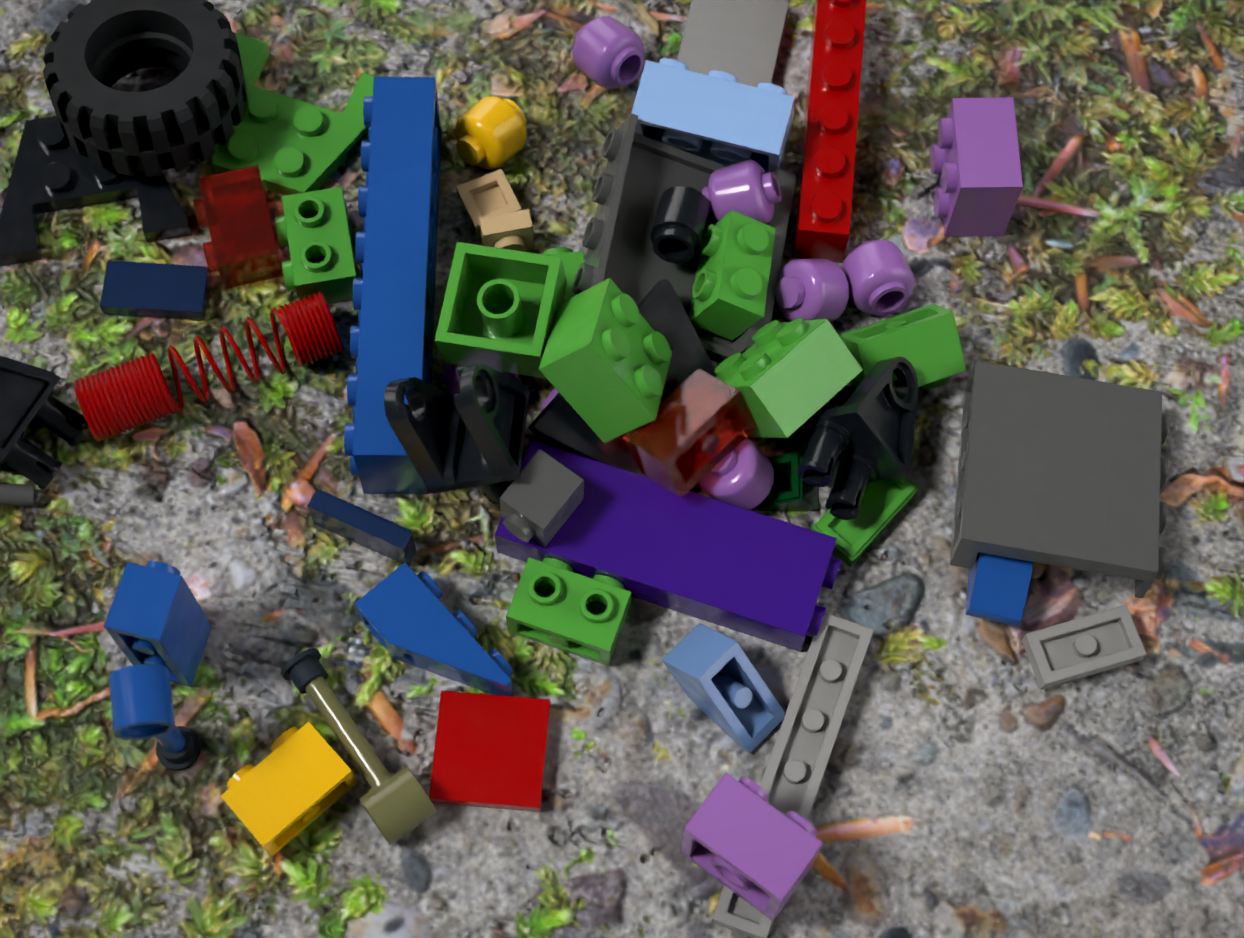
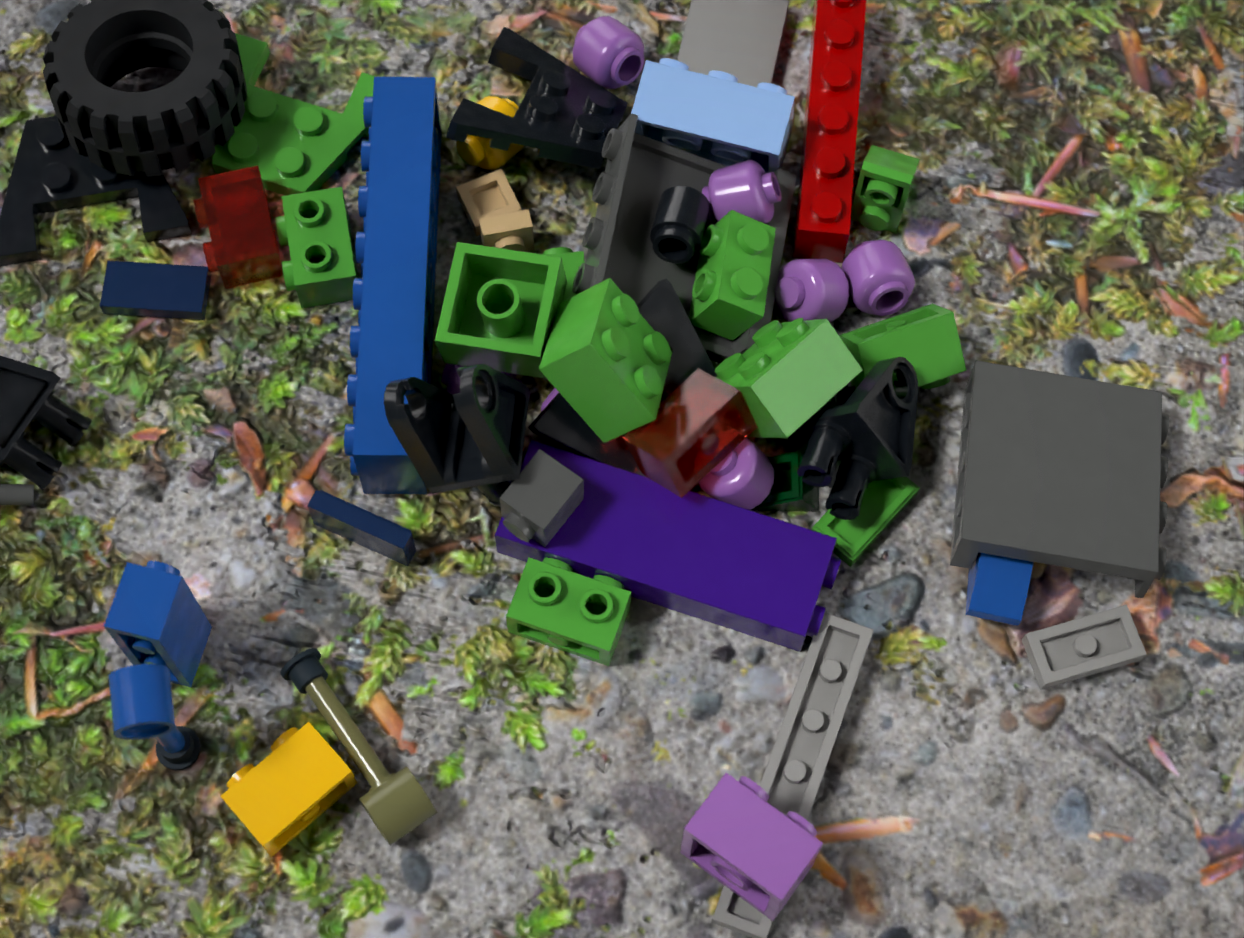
red piece [73,291,344,442] -> none
blue slope [354,563,514,696] -> none
red tile [429,691,551,812] -> none
medium blue slope [662,623,786,754] -> none
medium lavender brick [930,97,1023,237] -> none
none -> black wing [446,27,628,169]
none -> bright green slope [851,145,920,233]

